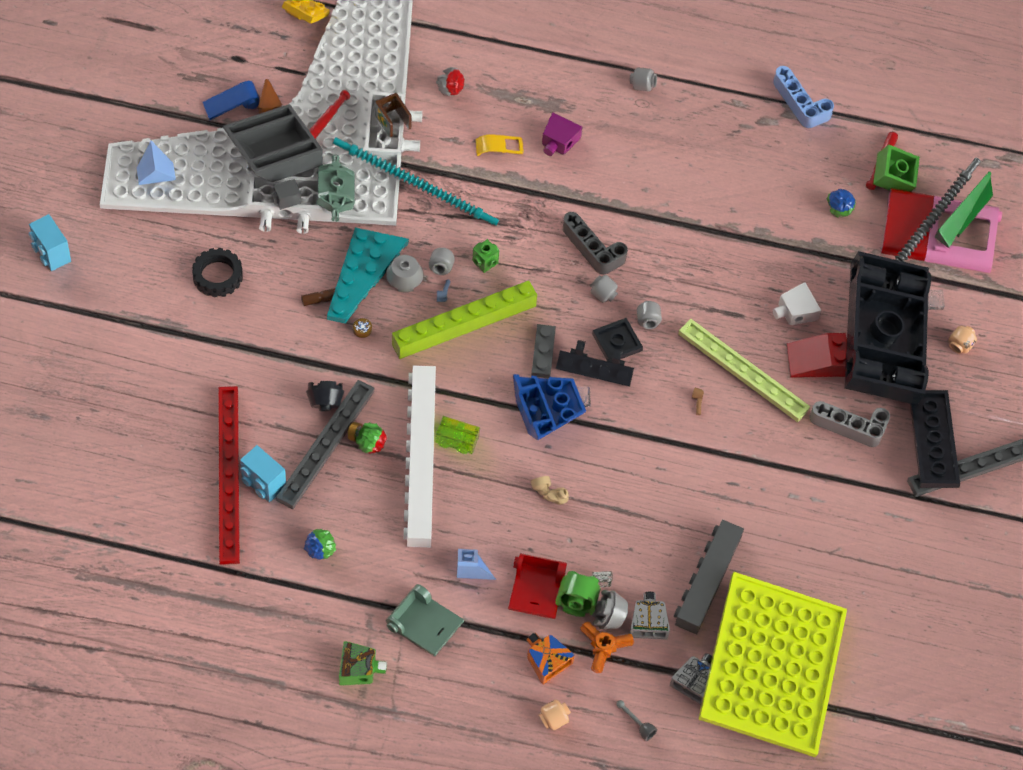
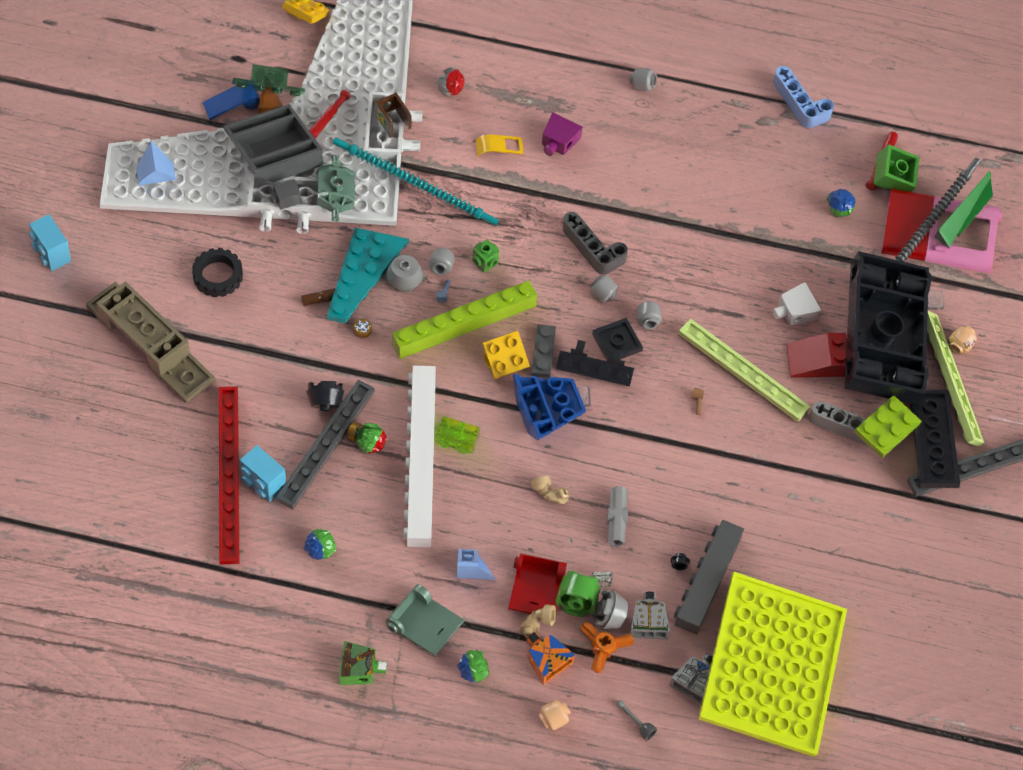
none -> dark tan bracket [86,281,216,404]
none -> clear green bracket [232,64,305,97]
none -> bright green piece [457,650,490,682]
none -> yellow plate [481,330,530,379]
none -> tan arm [520,605,556,638]
none -> light grey piece [607,486,628,547]
none -> black plate [671,553,690,570]
none -> lime plate [854,395,922,458]
none -> yellowish green plate [927,311,984,447]

